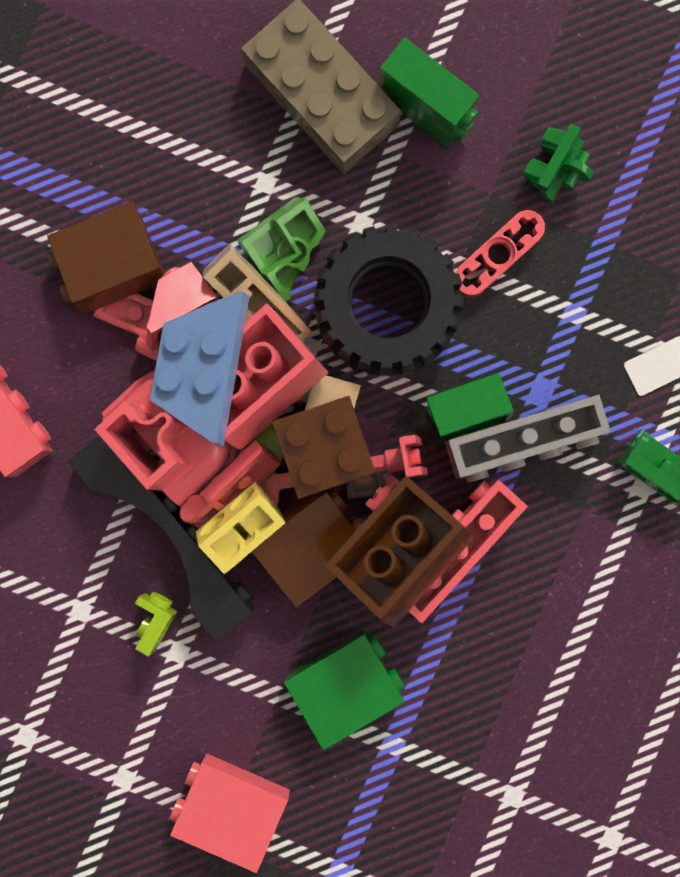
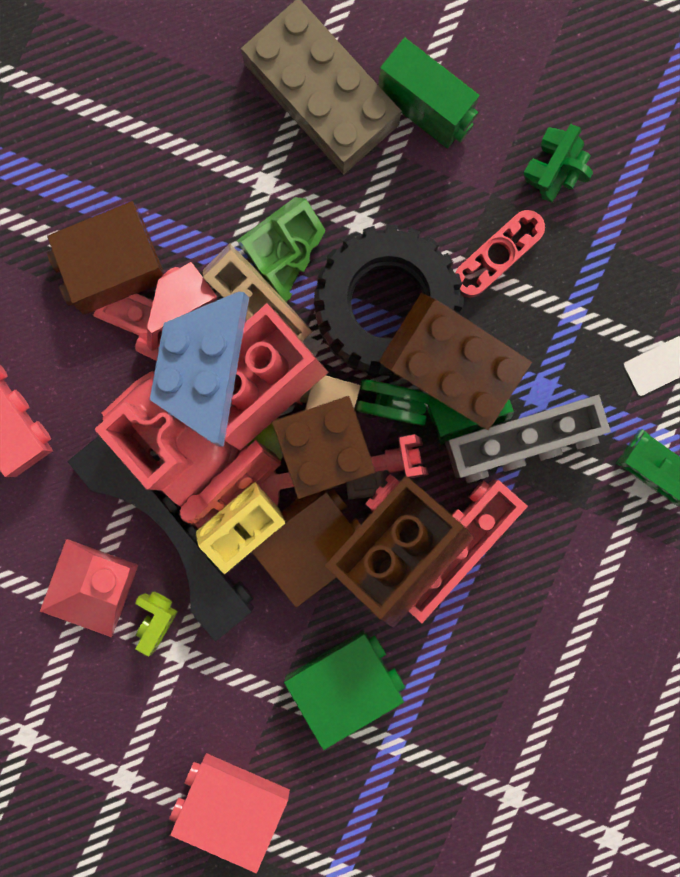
none -> coral slope [40,539,138,637]
none -> green head [355,379,431,426]
none -> reddish brown brick [378,293,532,431]

